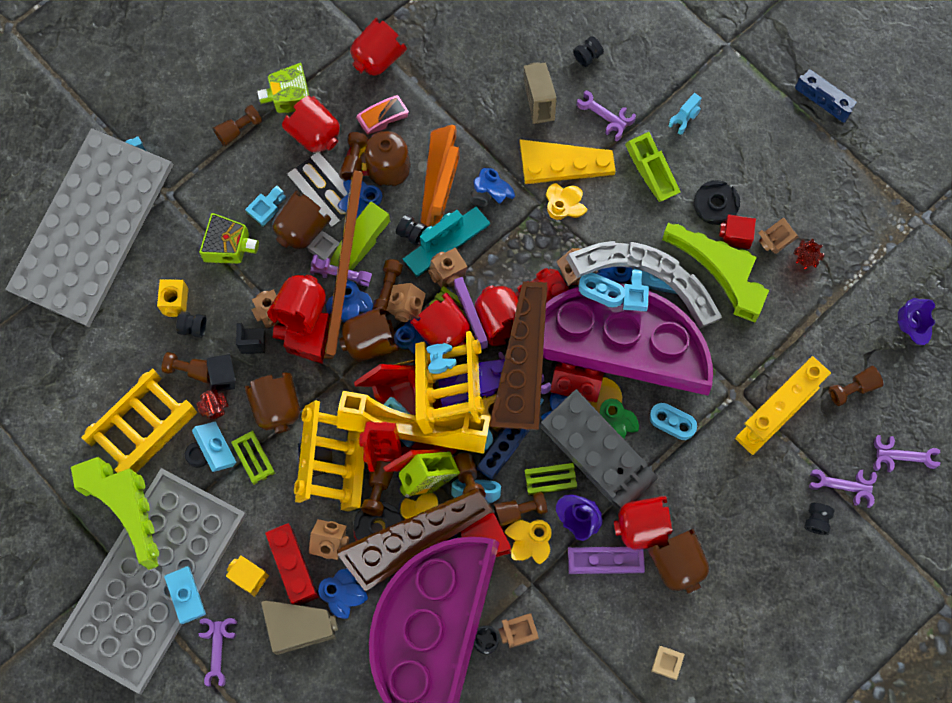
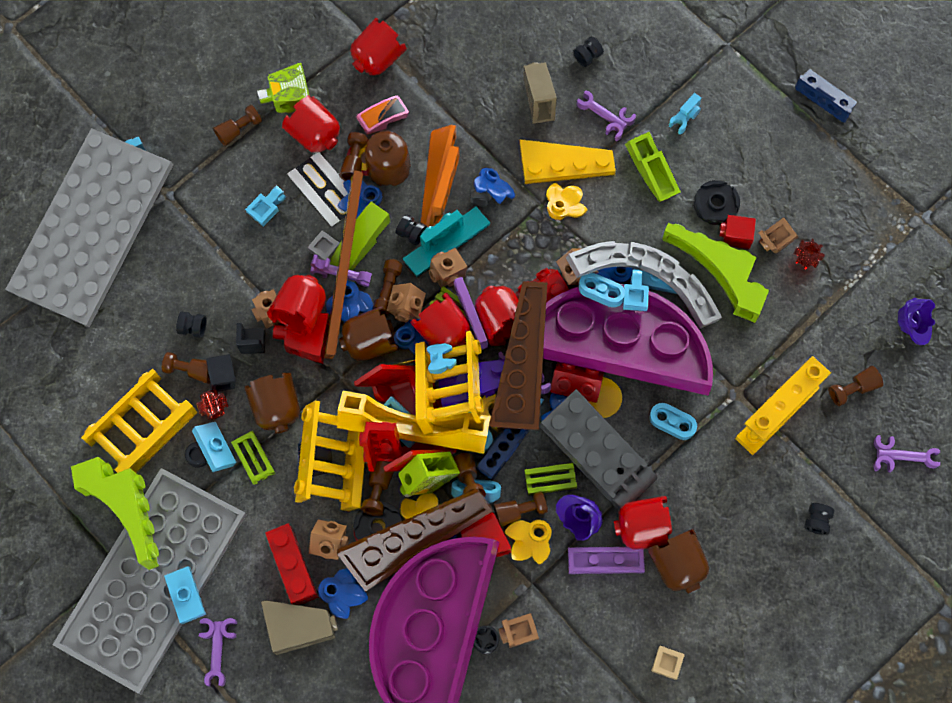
yellow brick [157,279,188,317] -> none
torso [199,213,259,263] -> none
yellow brick [226,555,269,597] -> none
reddish brown cylinder [272,190,332,249] -> none
green plate [599,398,639,439] -> none
medium lavender bar [809,469,877,508] -> none

